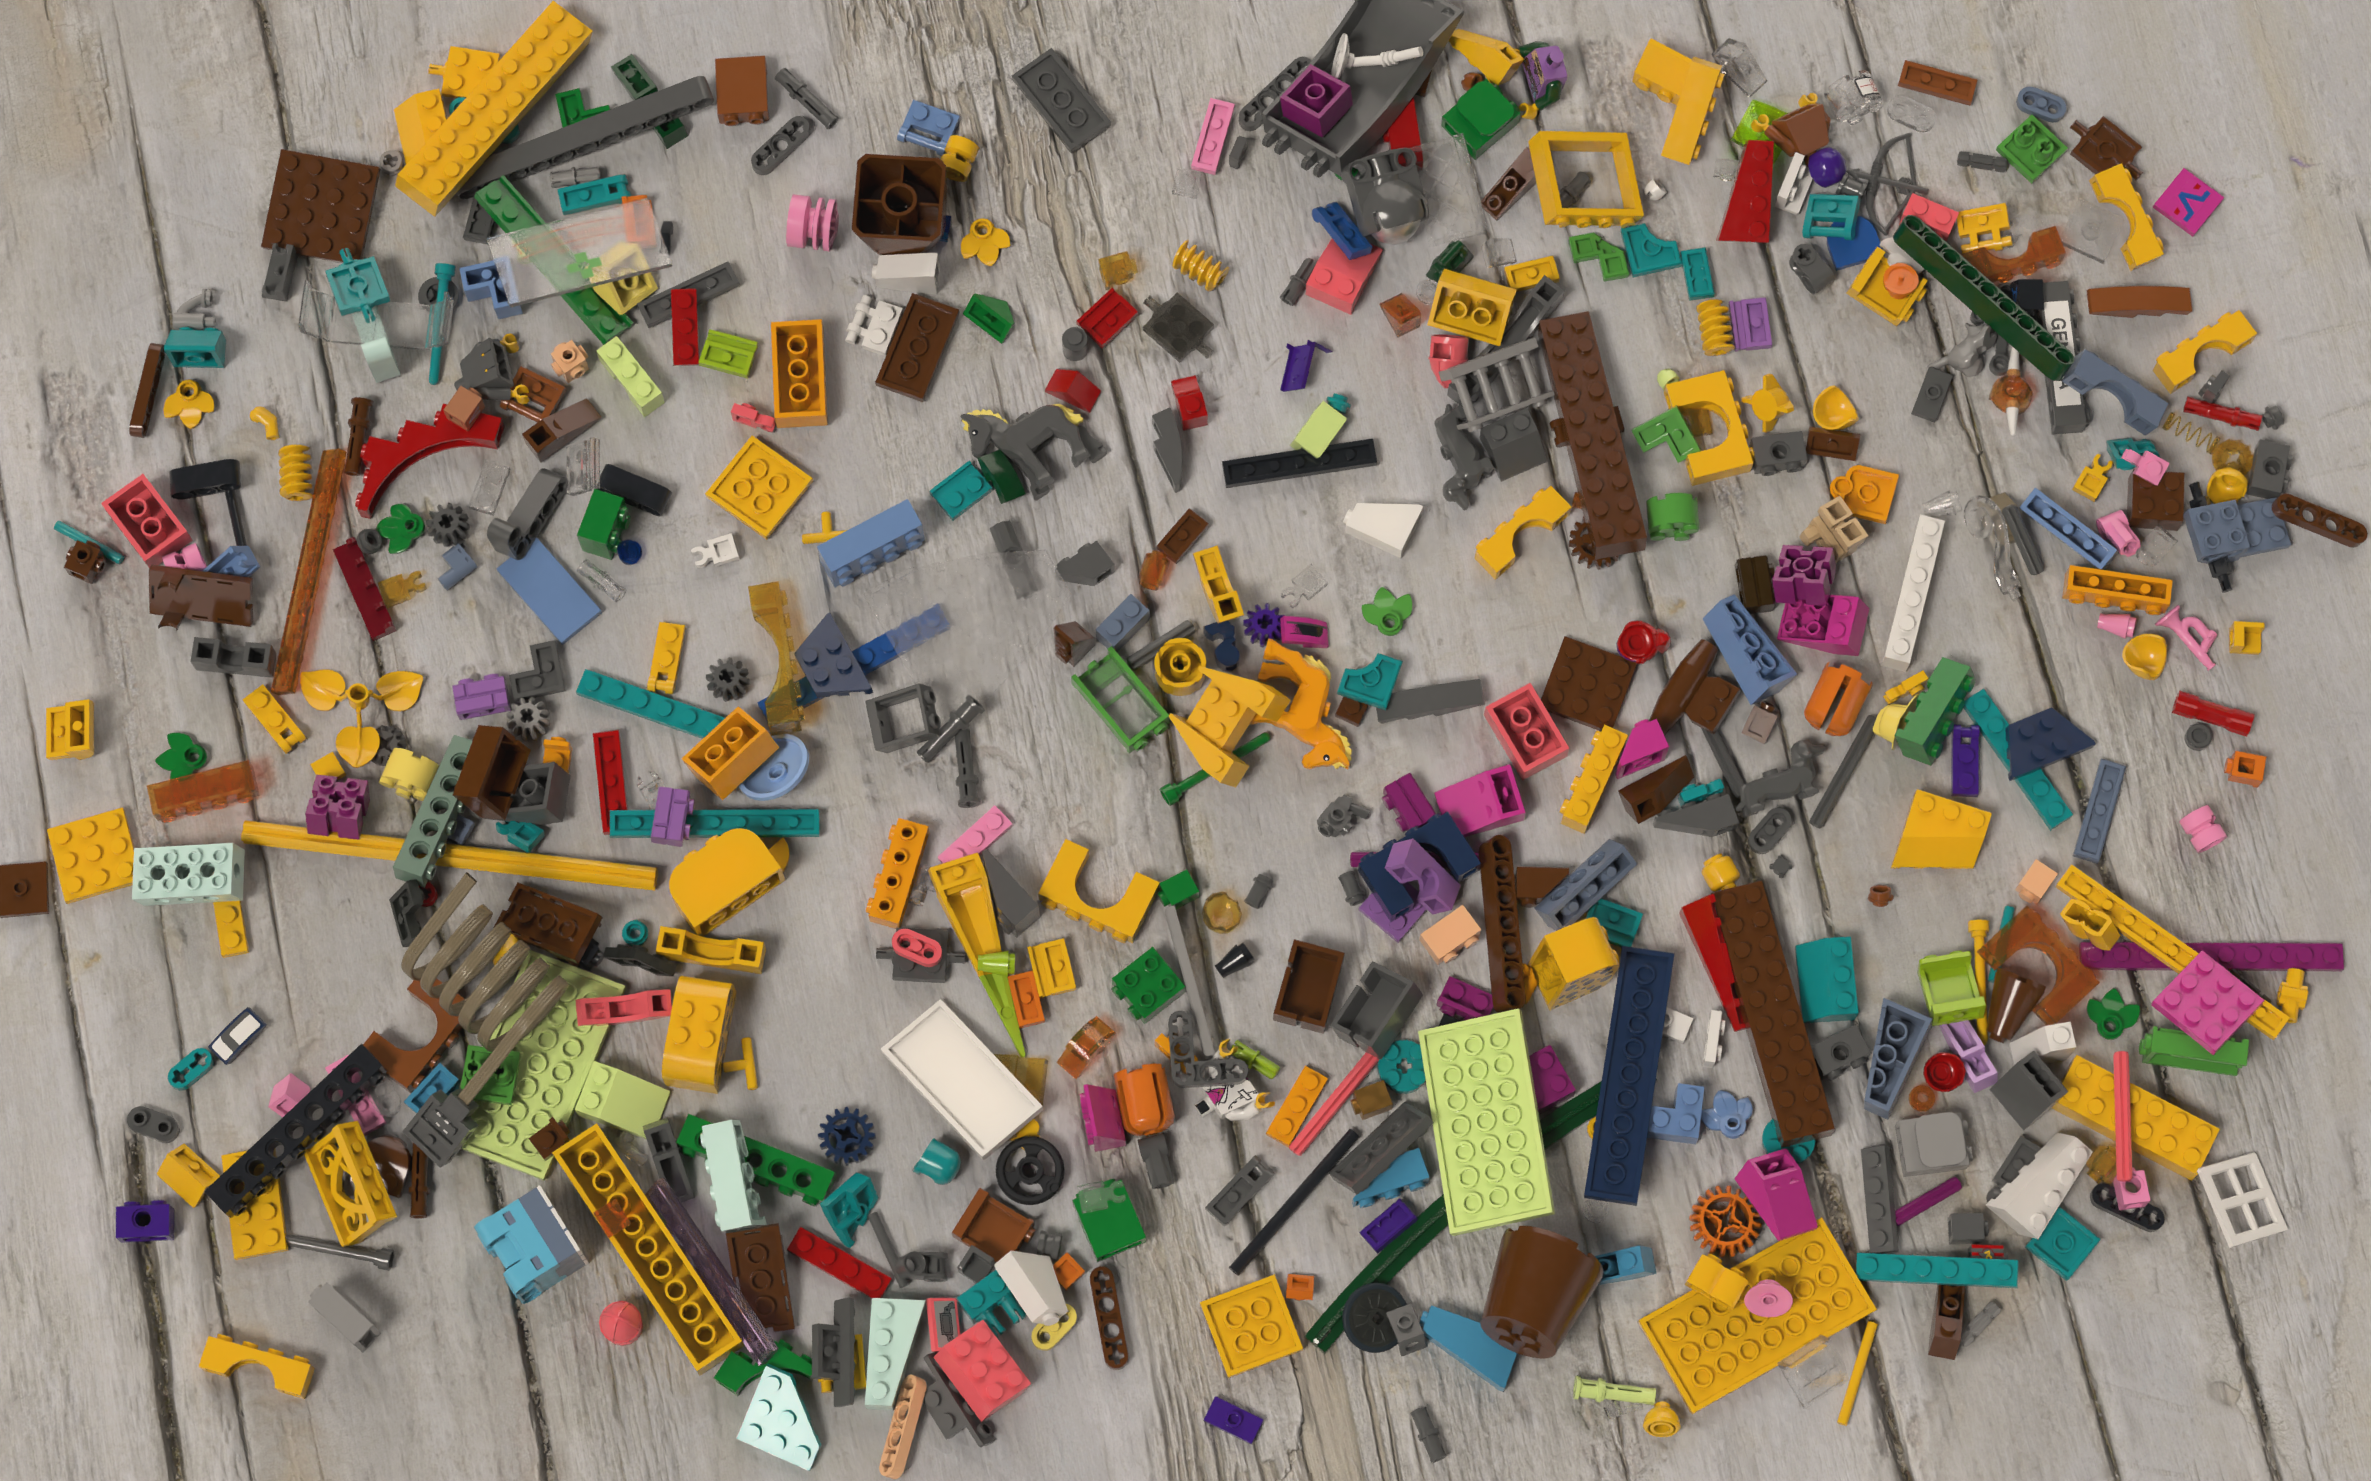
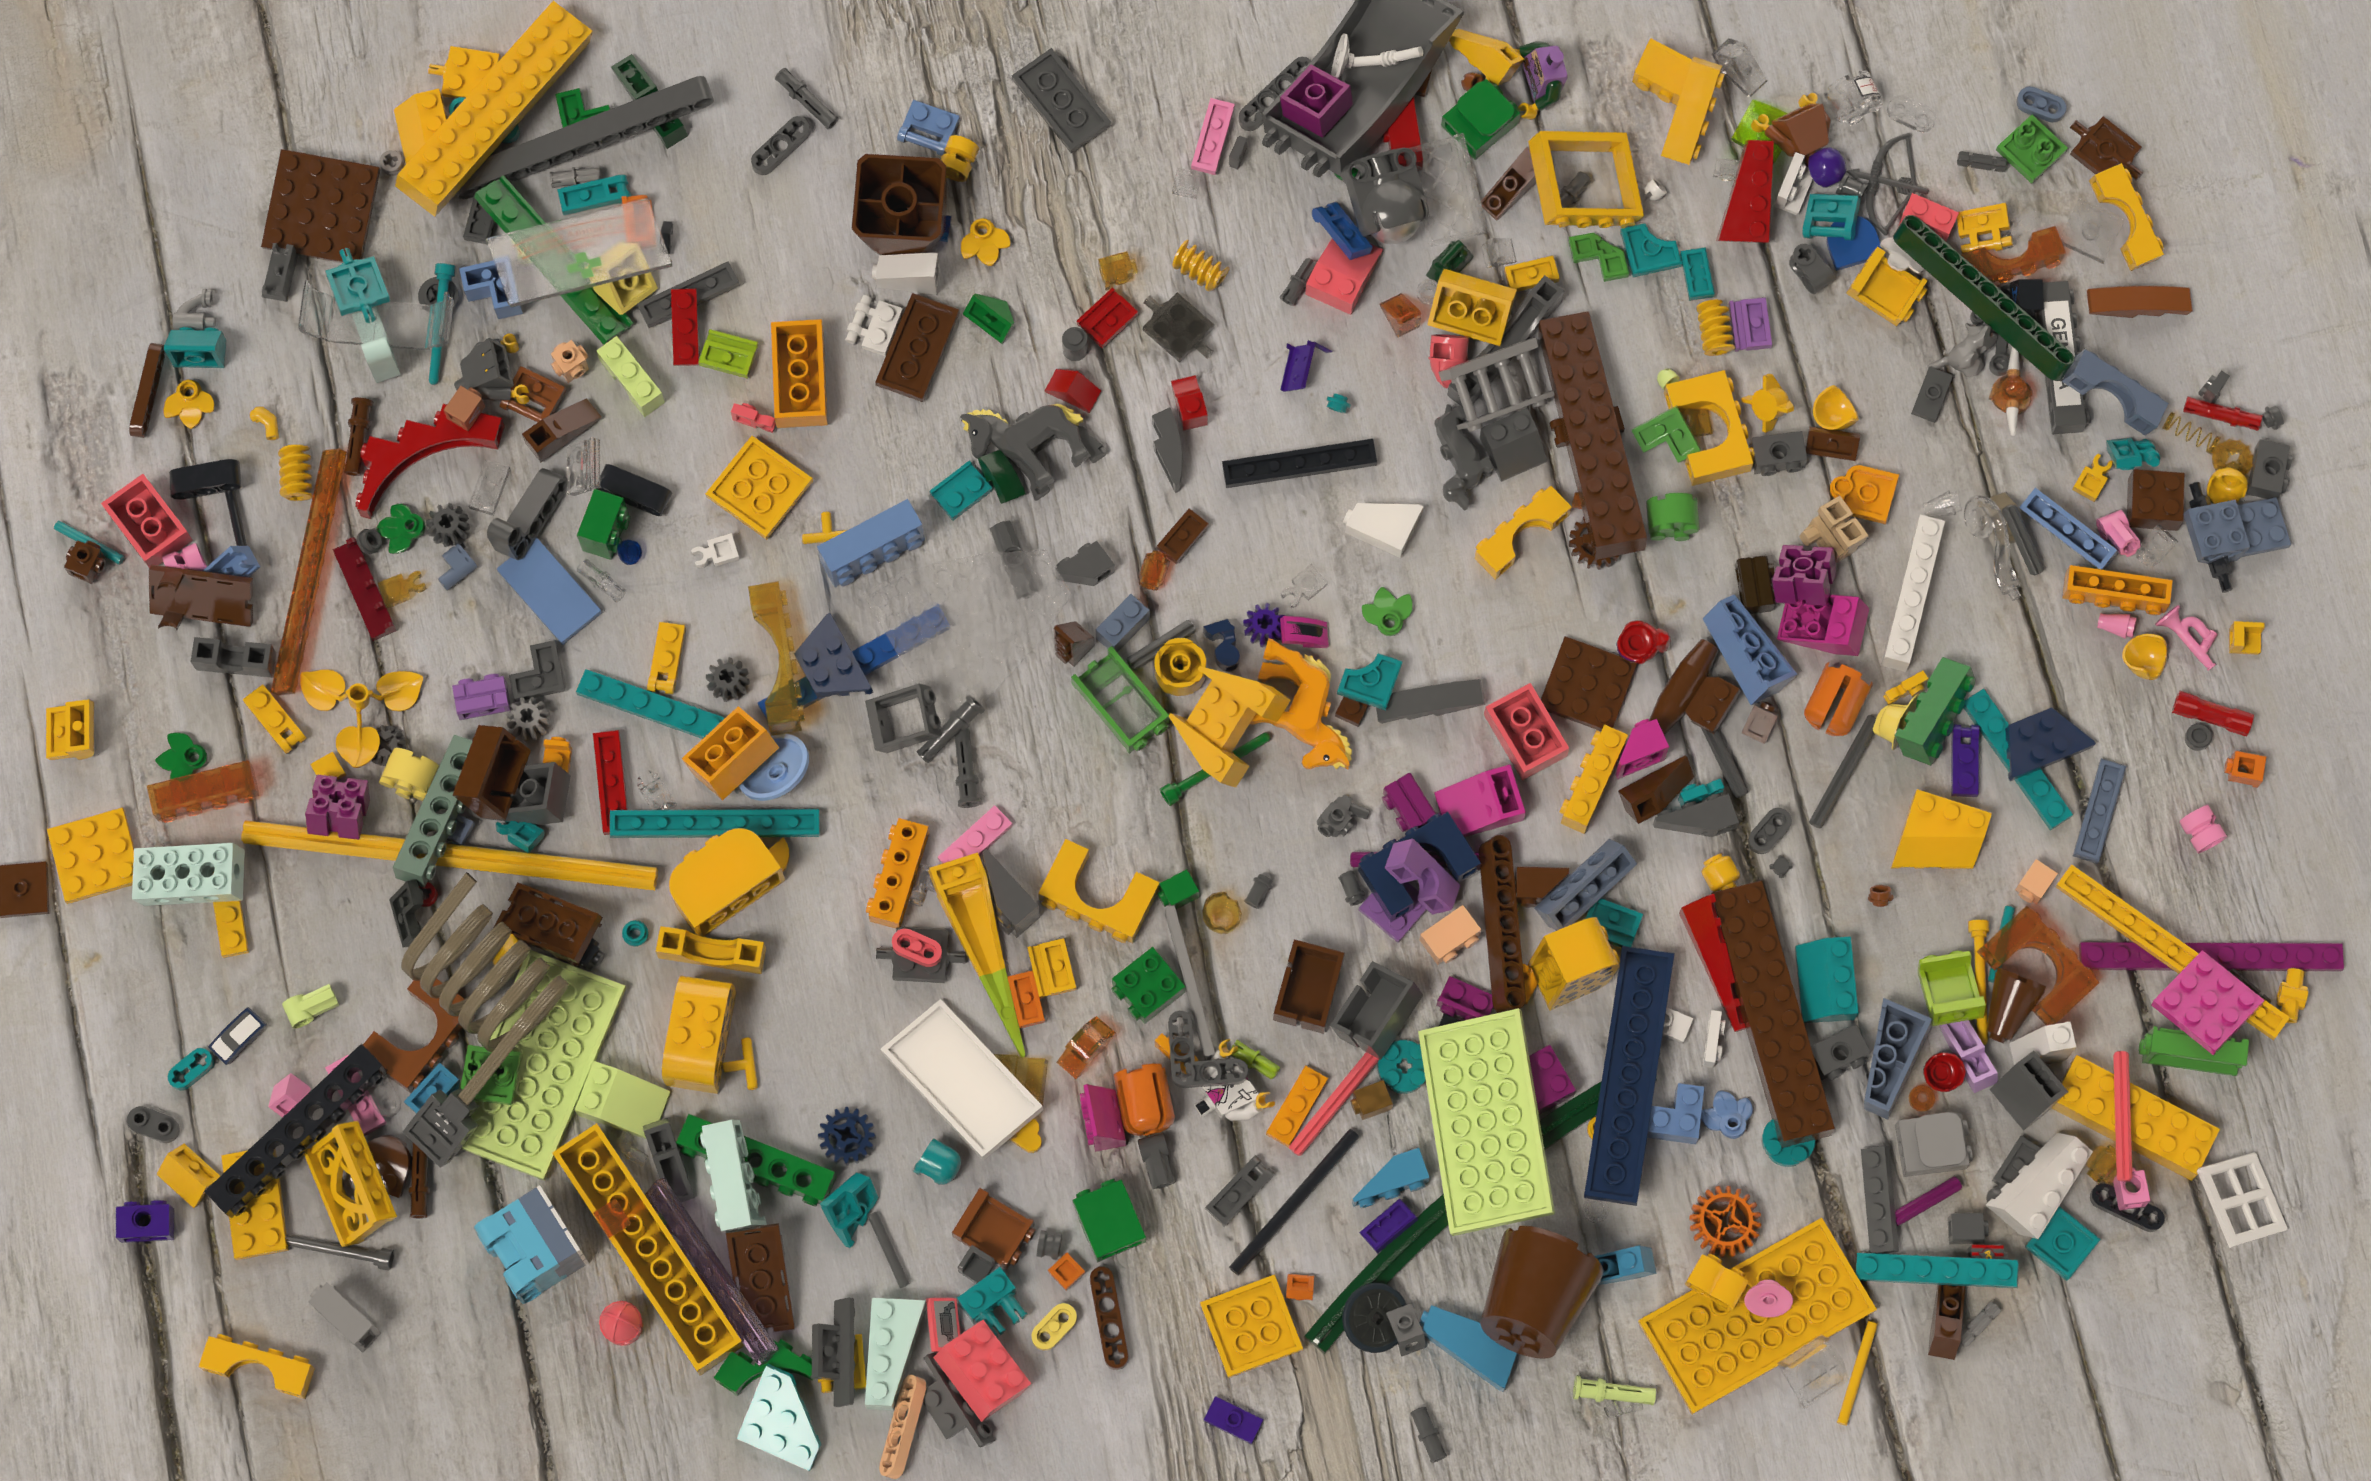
reddish brown bracket [529,1117,571,1161] -> none
coral arch [575,989,672,1026] -> none
pearl dark grey plate [603,944,676,976] -> none
medium lavender brick [651,787,695,847] -> none
dark orange panel [715,56,769,126] -> none
bright pink wheel [786,194,839,252] -> none
red plate [787,1227,892,1299] -> none
dark grey piece [895,1251,948,1282] -> none
lime cone [978,951,1015,977] -> none
white slope [994,1251,1068,1326] -> none
black wheel [996,1136,1064,1205] -> none
clear plate [1077,1181,1126,1214] -> none
yellow arch [1193,545,1244,624] -> none
black cone [1215,943,1255,978] -> none
yellowish green panel [1289,401,1347,458] -> none
dark grey plate [1329,1102,1434,1195] -> none
yellow brick [1643,1401,1681,1437] -> none
dark pink slope [1734,1149,1818,1241] -> none
dark grey animal [1735,740,1826,818] -> none
orange piece [1883,263,1919,299] -> none
dark orange plate [1898,60,1977,106] -> none
yellow brick [2060,899,2120,950] -> none
green plate [2087,989,2140,1040] -> none
bright pink plate [2121,449,2170,486] -> none
dark pink tile [2153,168,2224,237] -> none
yellow arch [2153,310,2257,394] -> none
reddish brown beam [2272,493,2368,548] -> none
none -> yellowish green piece [282,984,339,1029]

